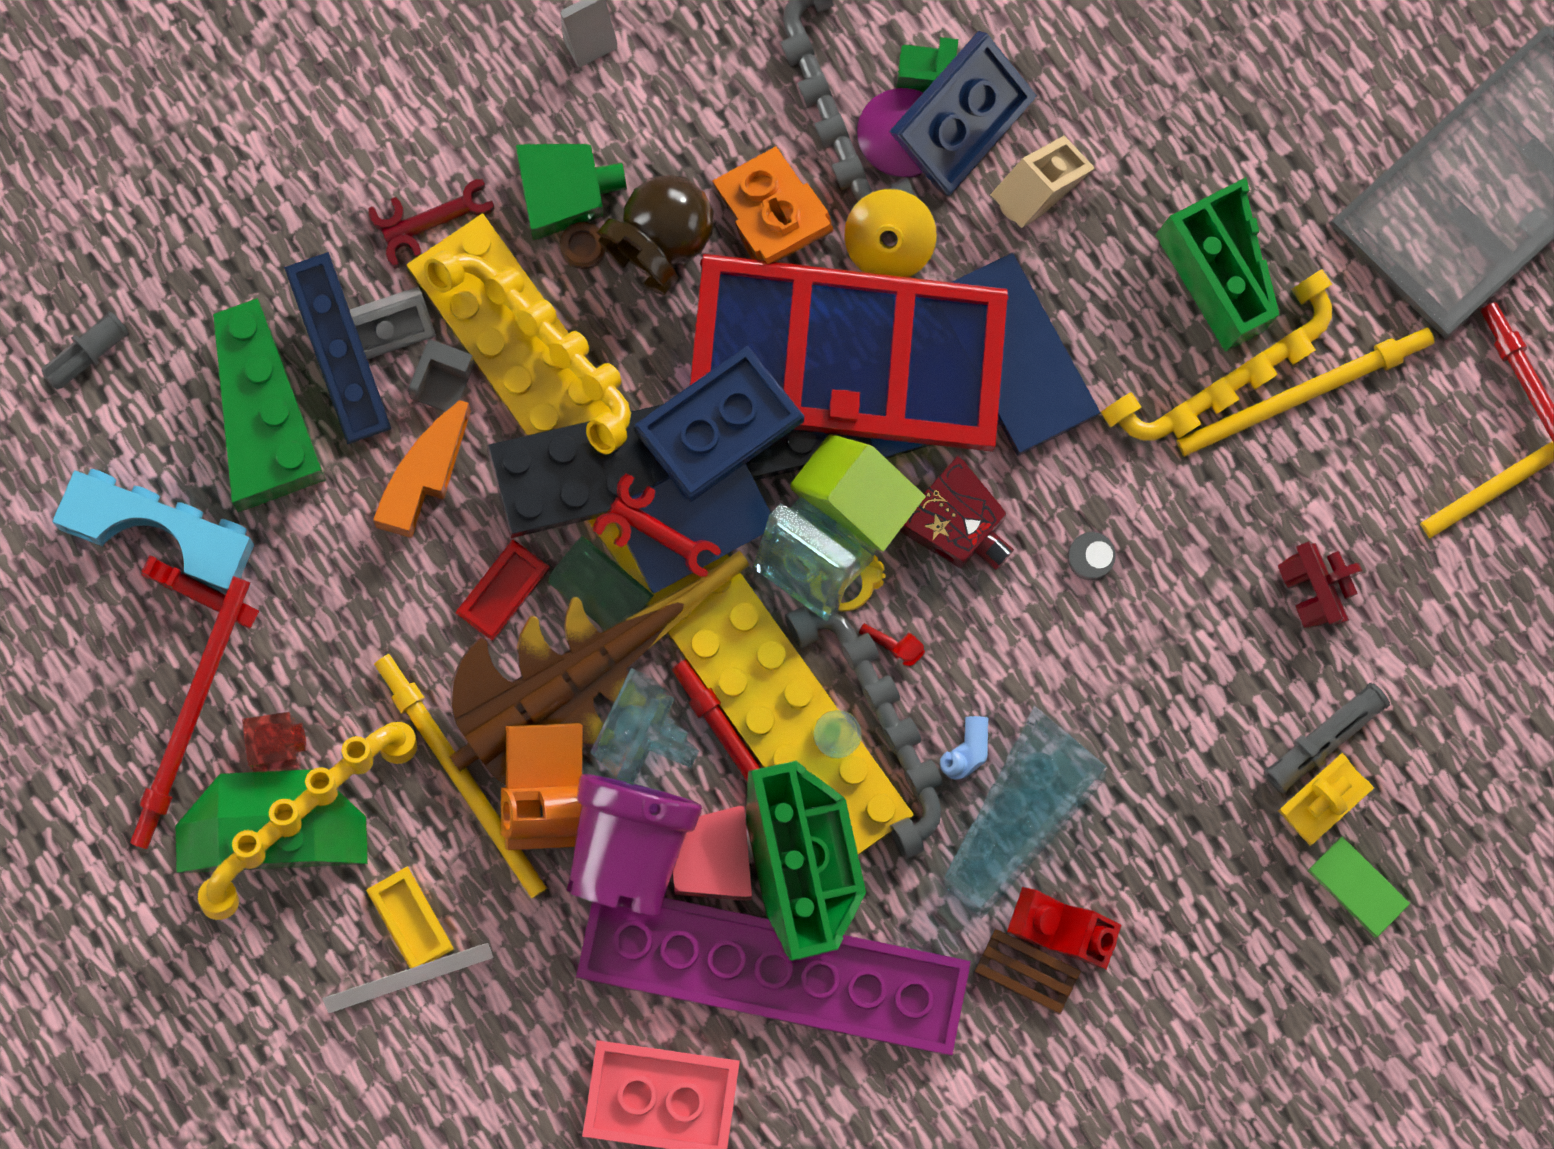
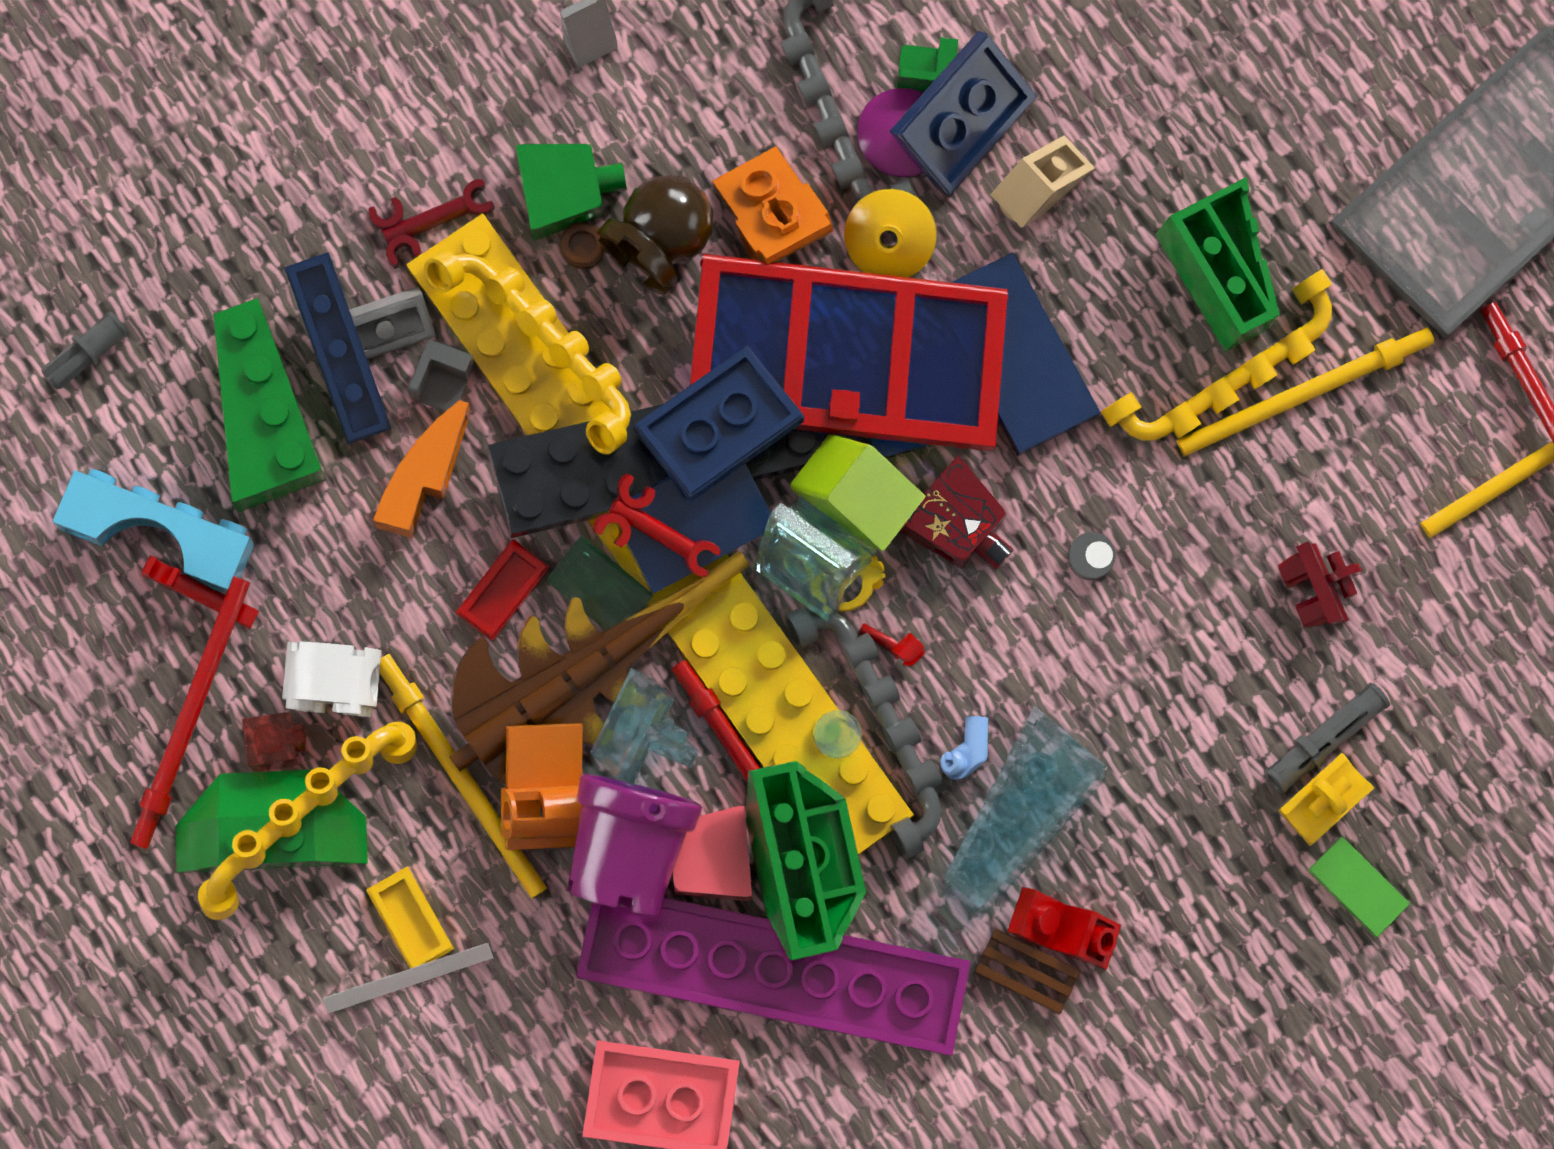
none -> white brick [282,641,382,717]

